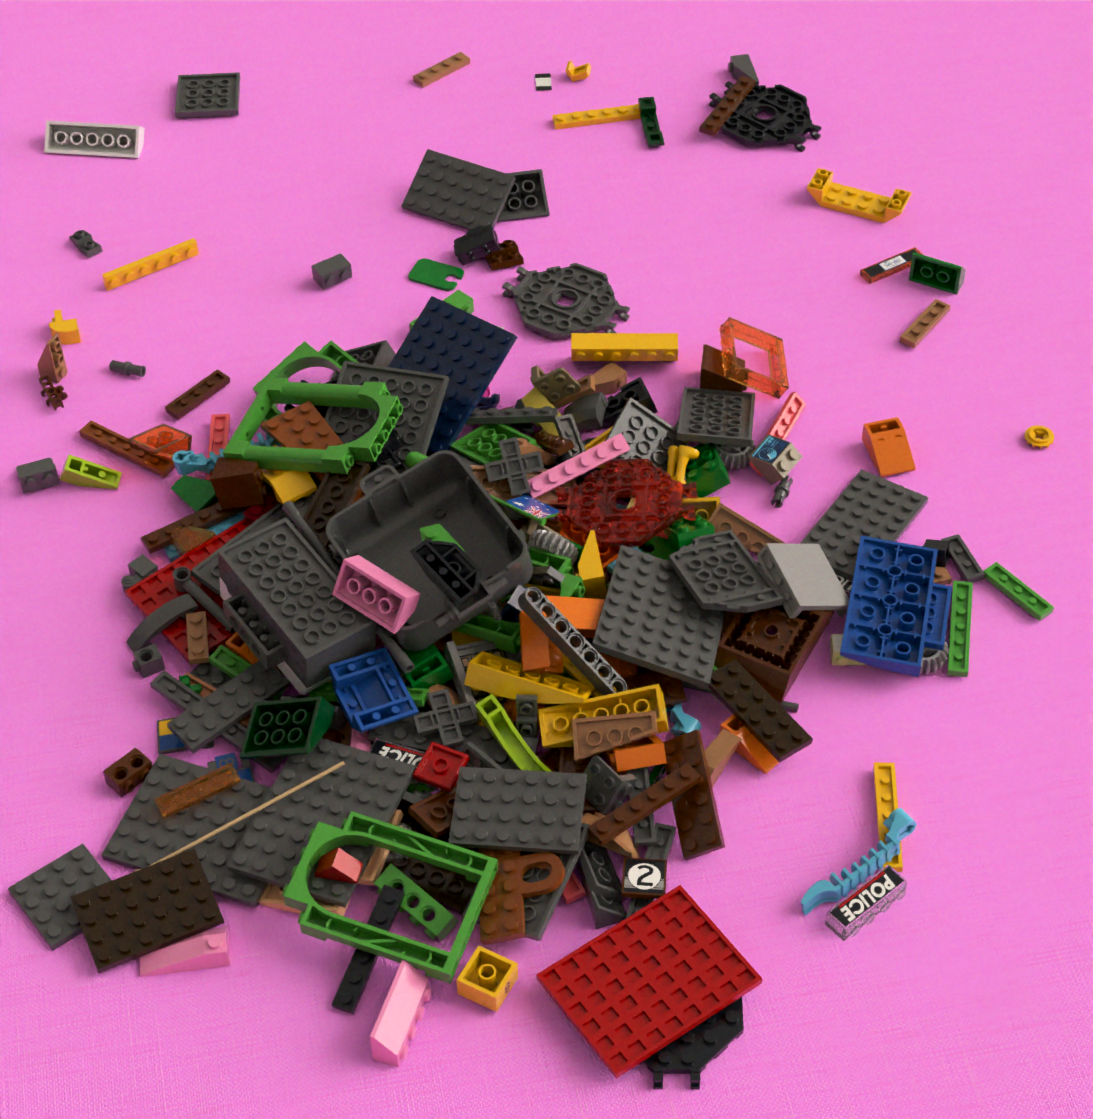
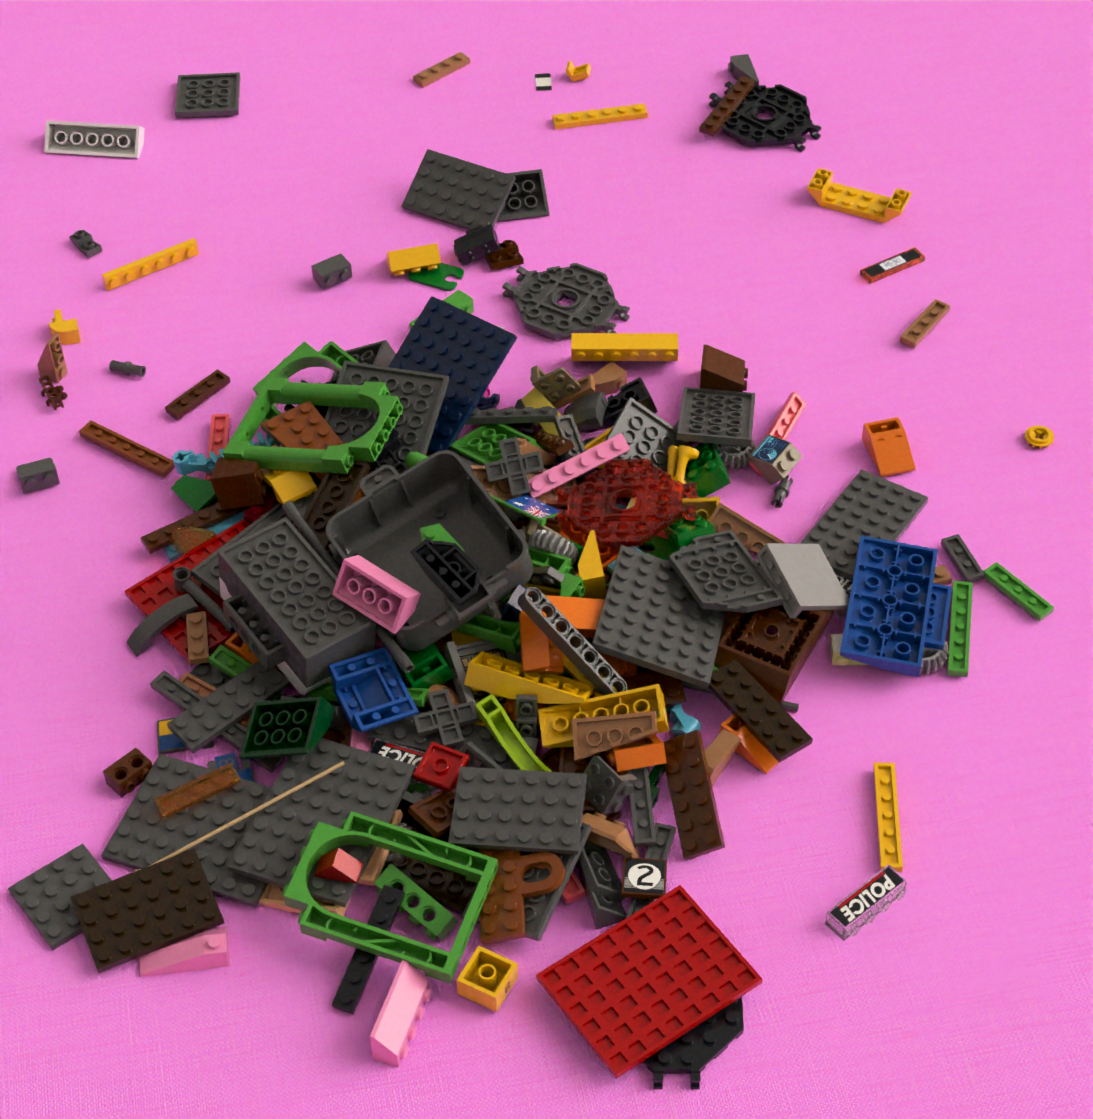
lime slope [59,454,122,489] -> none
dark grey brick [121,554,158,593] -> none
clear orange slope [128,423,192,458] -> none
dark grey brick [132,644,165,678] -> none
green piece [179,675,202,694] -> none
reddish brown plate [588,763,701,846] -> none
dark green slope [638,96,665,147] -> none
clear orange window [719,317,789,399] -> none
medium azure piece [800,808,917,916] -> none
green slope [909,252,966,295] -> none
black brick [922,539,950,567] -> none
none -> yellow slope [385,243,441,276]

